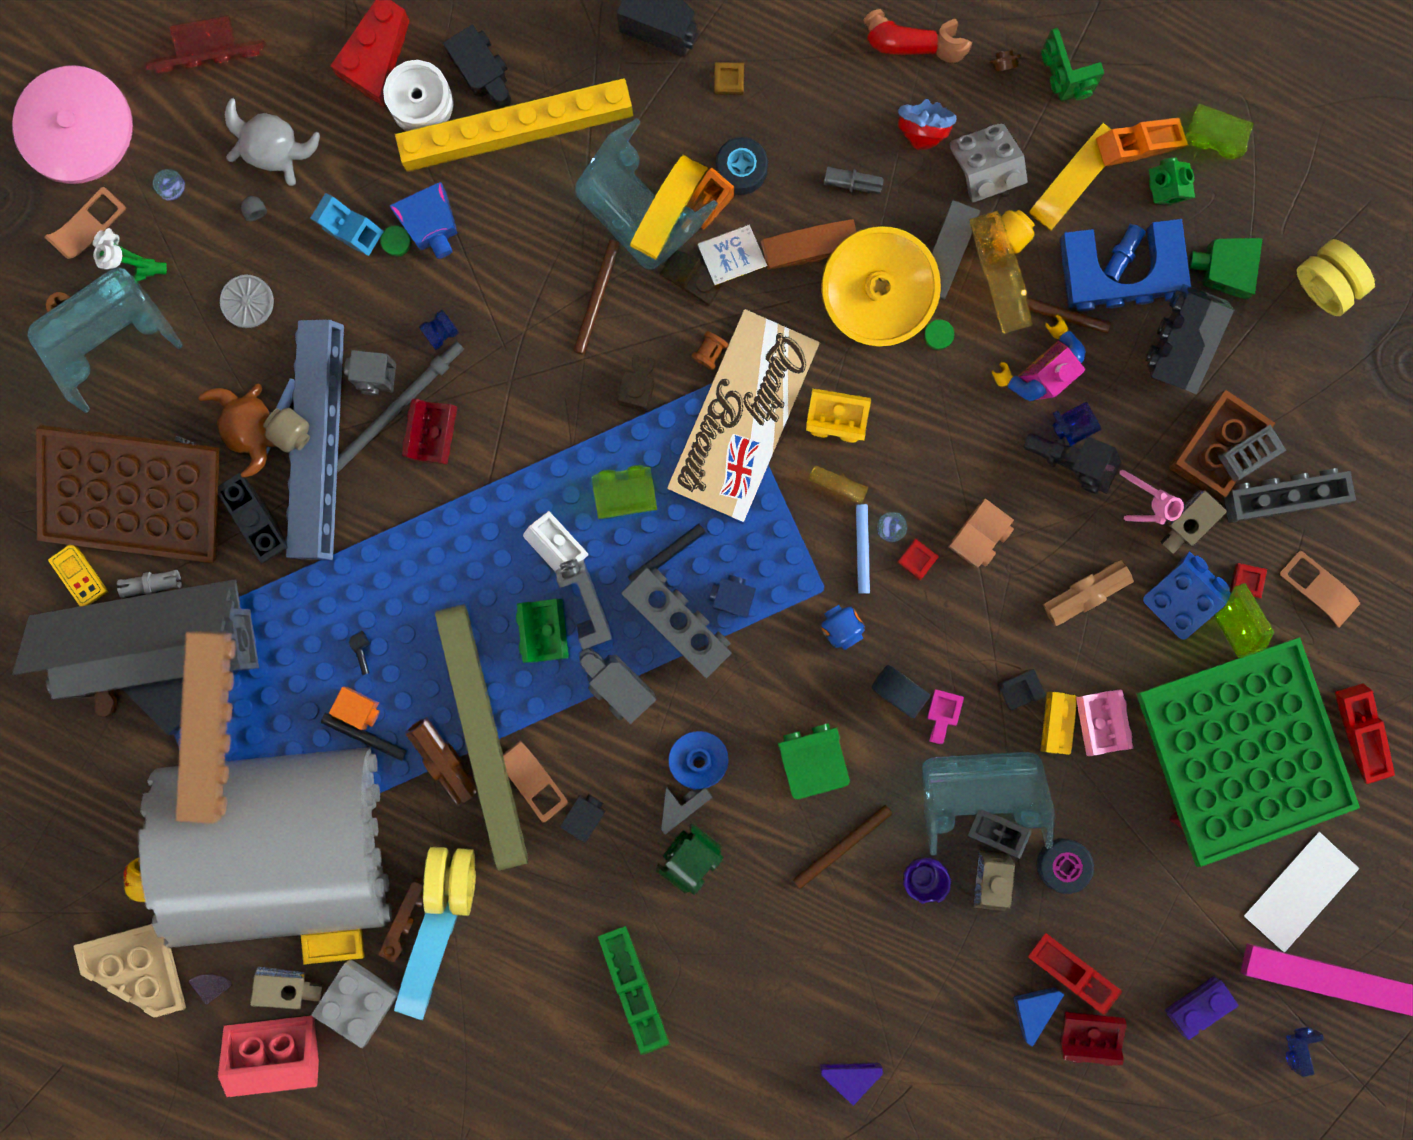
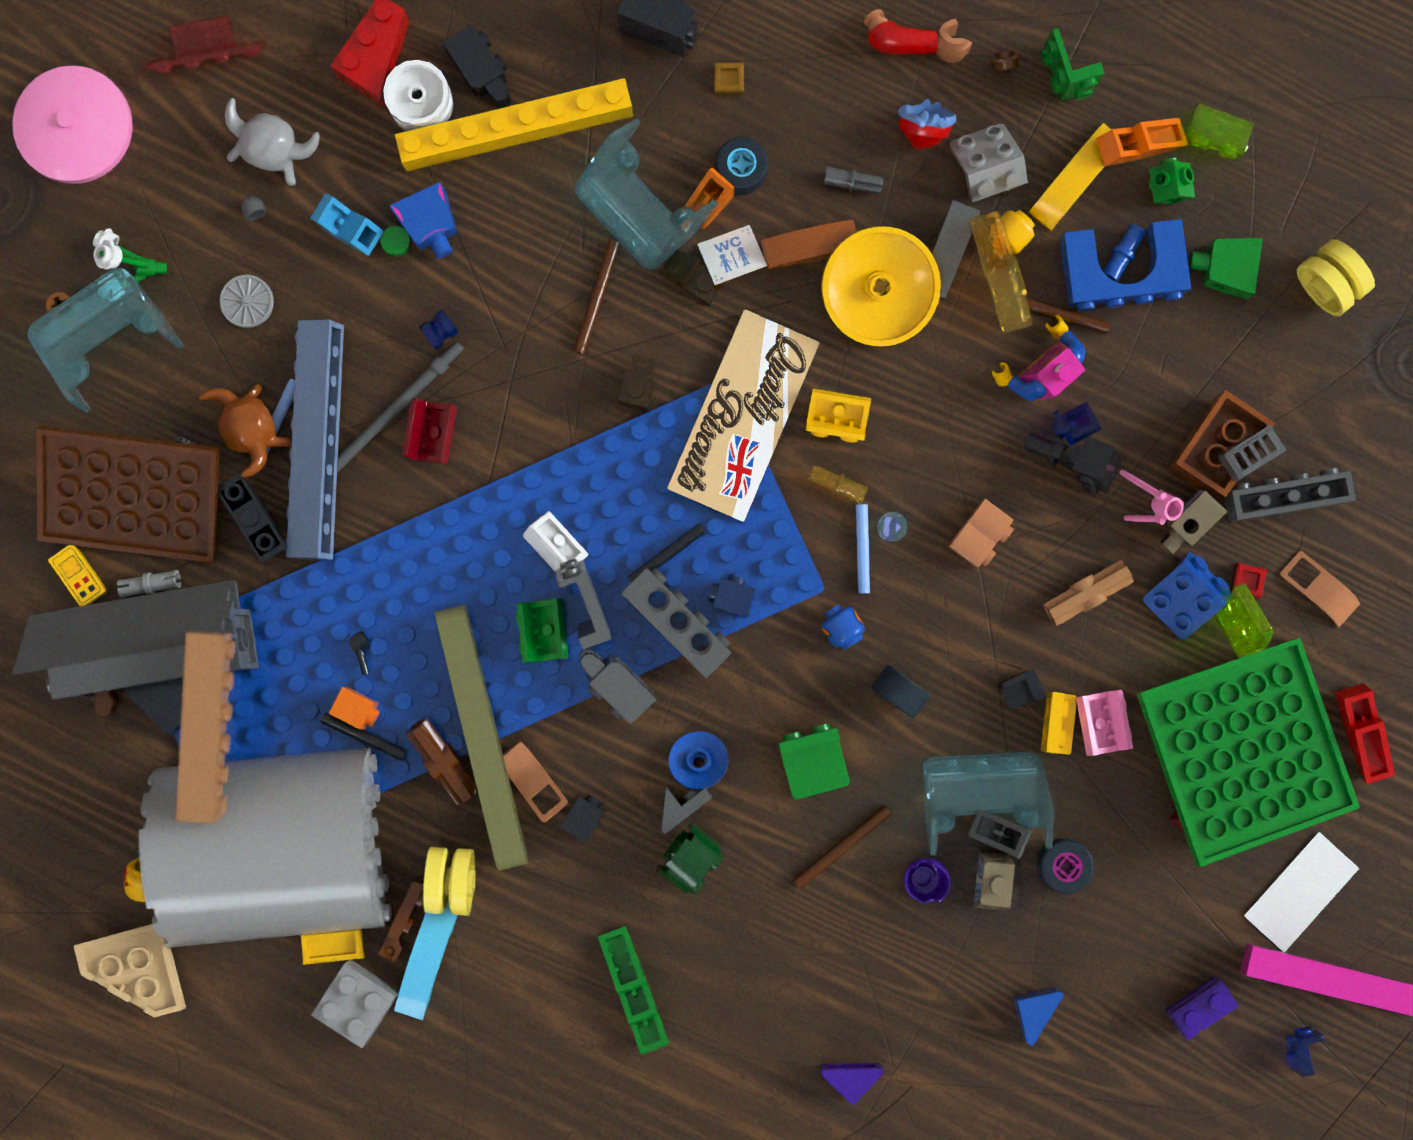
nougat piece [45,187,126,259] -> none
clear light blue tile [153,169,185,200] -> none
clear purple tile [189,974,232,1005] -> none
coral slope [218,1016,319,1097] -> none
dark tan torso [250,966,322,1009] -> none
dark tan head [264,408,310,453] -> none
dark grey brick [344,350,396,396] -> none
clear neon green bracket [592,465,657,519] -> none
yellow slope [630,155,709,260] -> none
dark orange bush [691,331,729,370] -> none
red tile [897,538,939,580] -> none
green tile [924,319,954,350] -> none
dark pink plate [926,689,964,745] -> none
red slope [1028,933,1123,1015] -> none
dark red bracket [1060,1012,1127,1066] -> none
black piece [1145,284,1234,394] -> none

